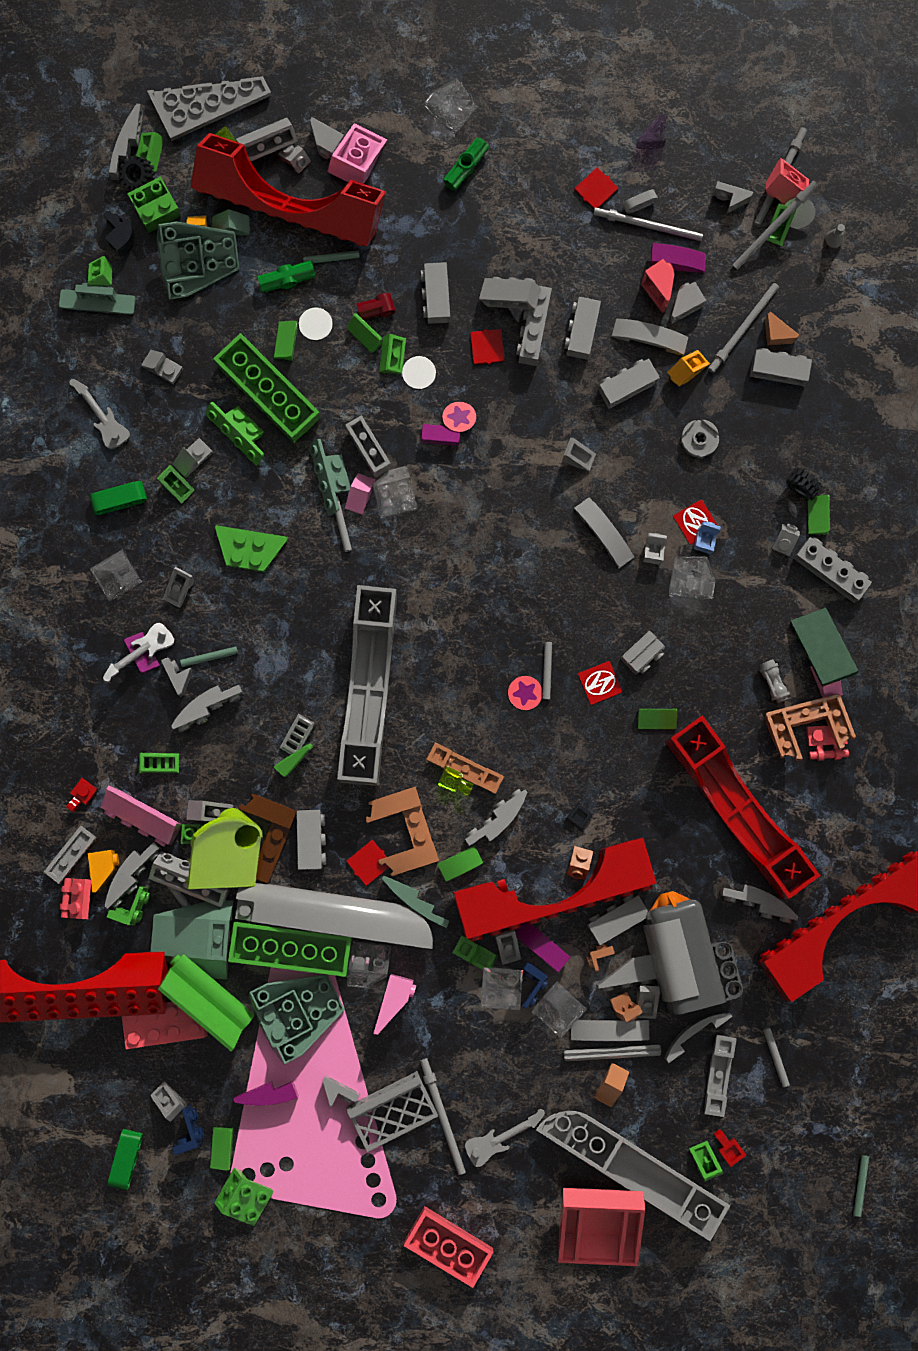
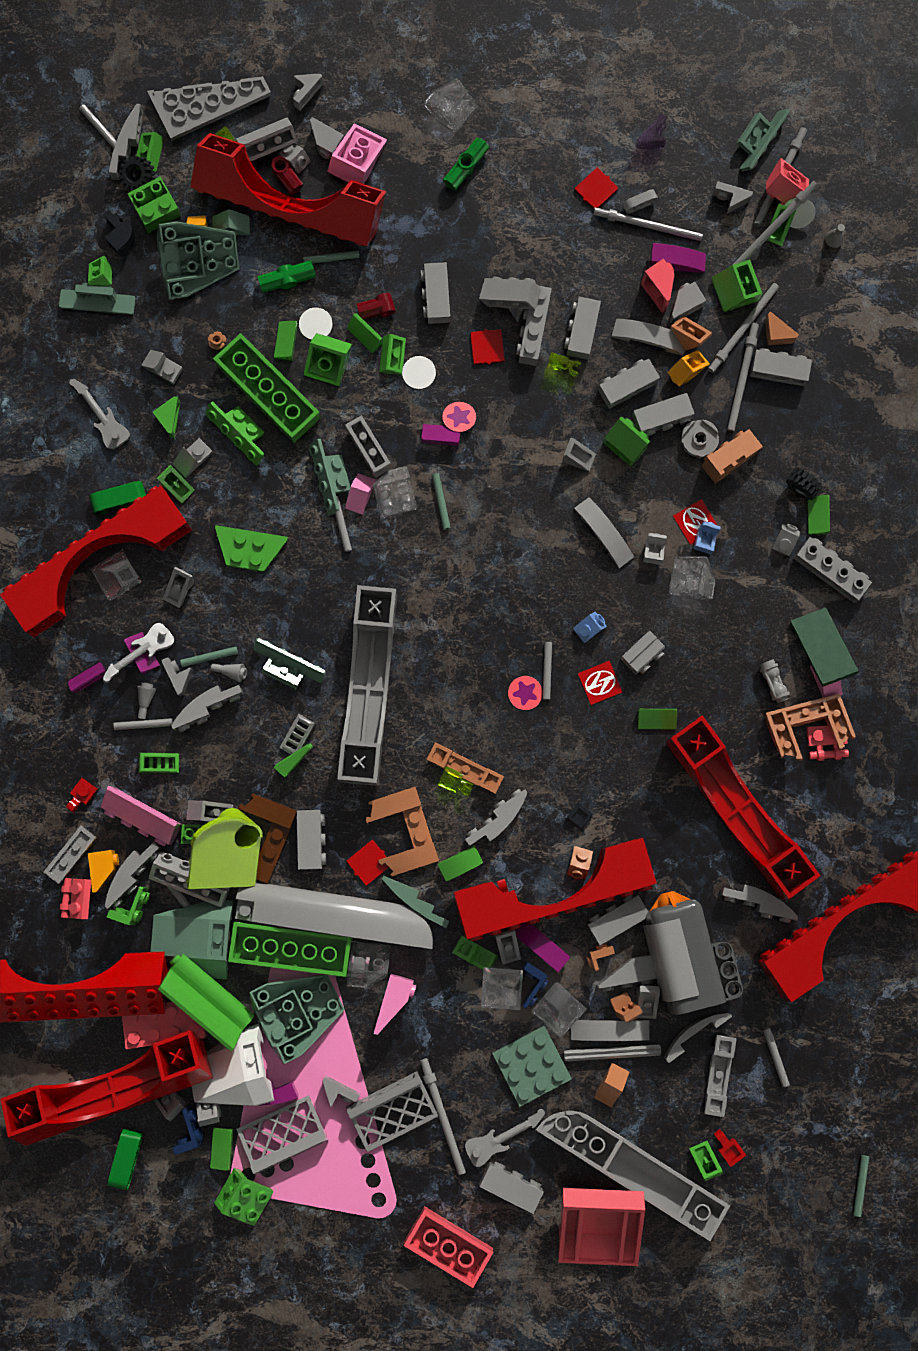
none -> red arch [0,485,192,638]
none -> red arch [0,1030,213,1146]
none -> magenta slope [68,662,106,693]
none -> light grey bar [79,104,116,149]
none -> light grey bar [114,719,173,730]
none -> light grey cone [137,683,156,719]
none -> bright green slope [153,396,181,438]
none -> white wedge [192,1024,274,1106]
none -> light grey slope [197,1103,221,1127]
none -> nougat plate [208,331,226,350]
none -> light grey cone [211,664,247,683]
none -> light grey fence [236,1095,329,1174]
none -> sand green bracket [254,638,326,689]
none -> dark red piece [272,156,304,195]
none -> light grey slope [293,74,323,111]
none -> bright green slope [304,333,352,386]
none -> sand green bar [432,473,451,530]
none -> light grey brick [479,1161,544,1214]
none -> sand green plate [492,1026,572,1107]
none -> clear neon green plate [548,352,581,377]
none -> medium blue bracket [573,612,607,643]
none -> bright green slope [603,416,650,467]
none -> light grey brick [632,393,695,436]
none -> nougat slope [671,316,712,350]
none -> nougat wedge [702,429,763,484]
none -> bright green slope [711,260,762,312]
none -> light grey bar [727,323,759,432]
none -> sand green bracket [736,109,790,172]

